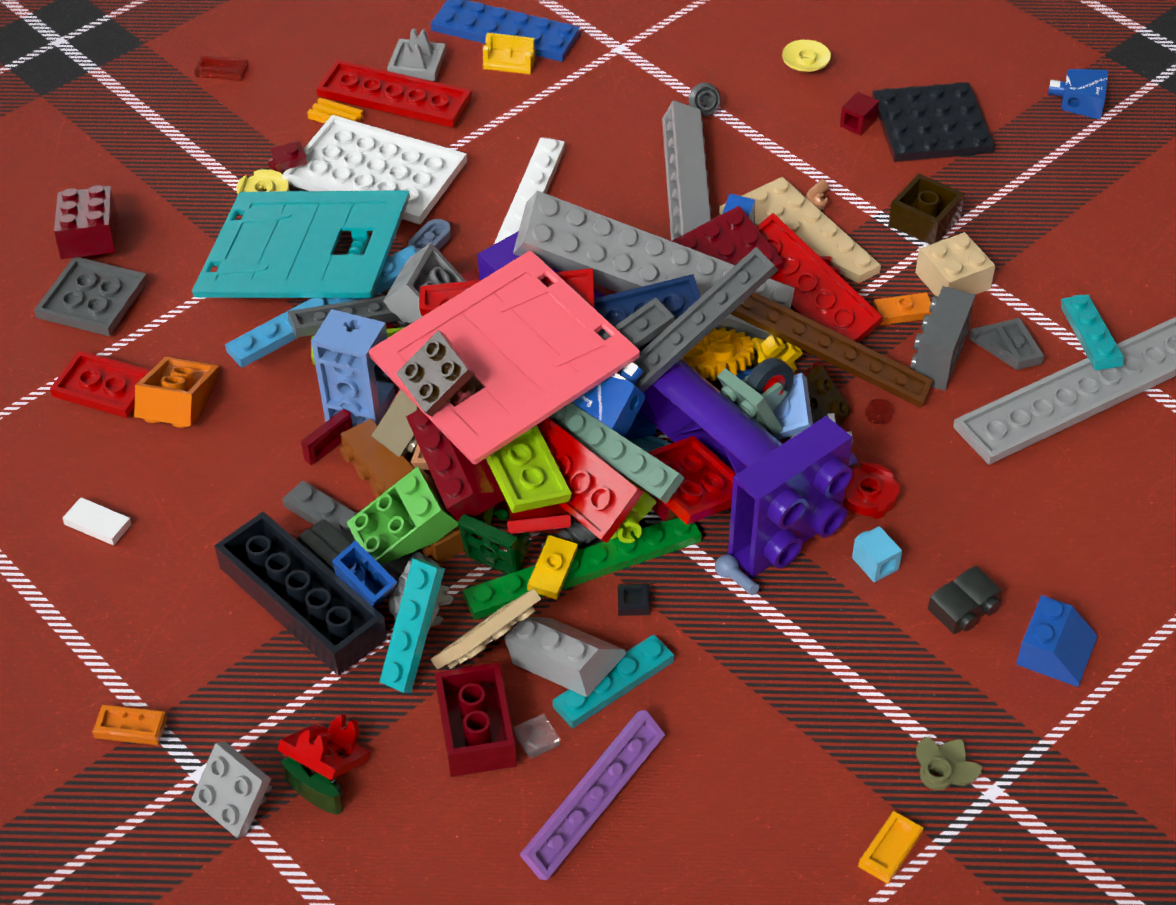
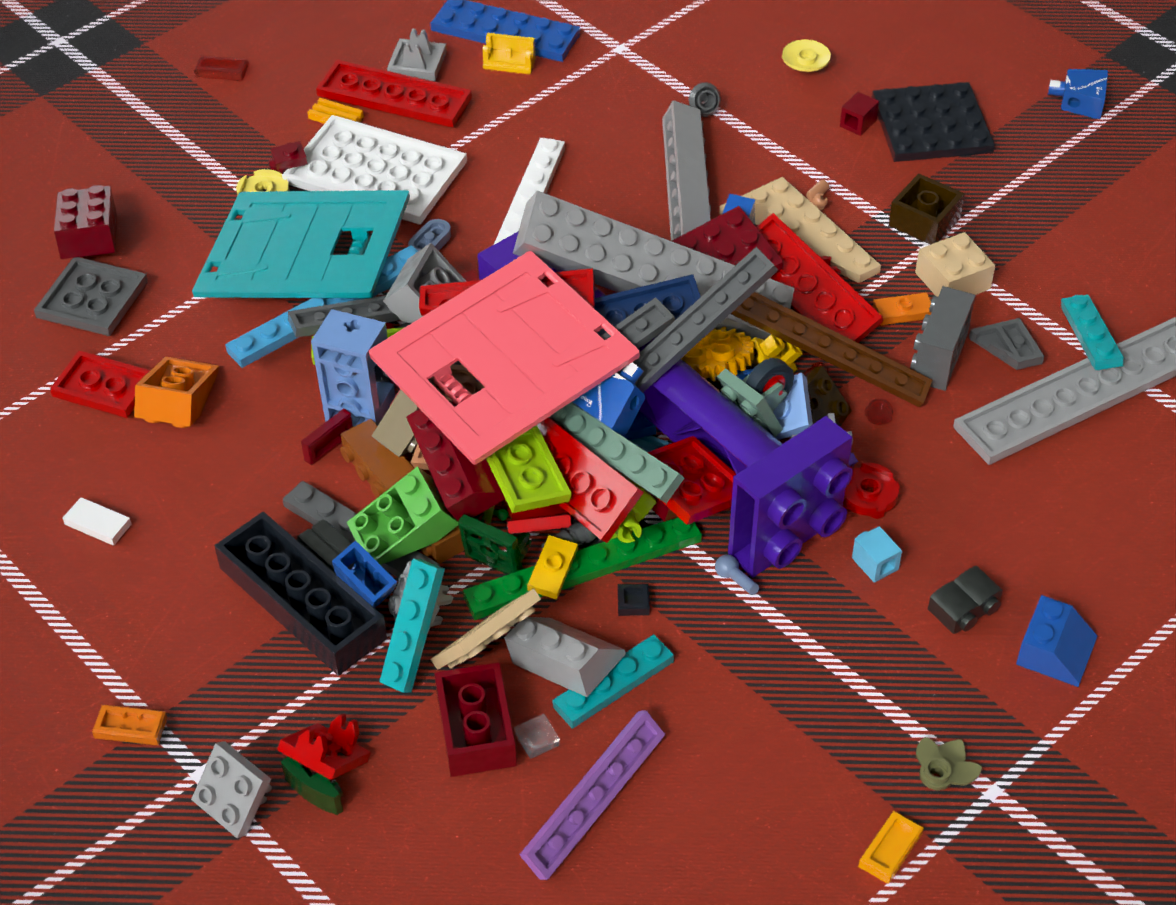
plate [396,330,475,417] -> none

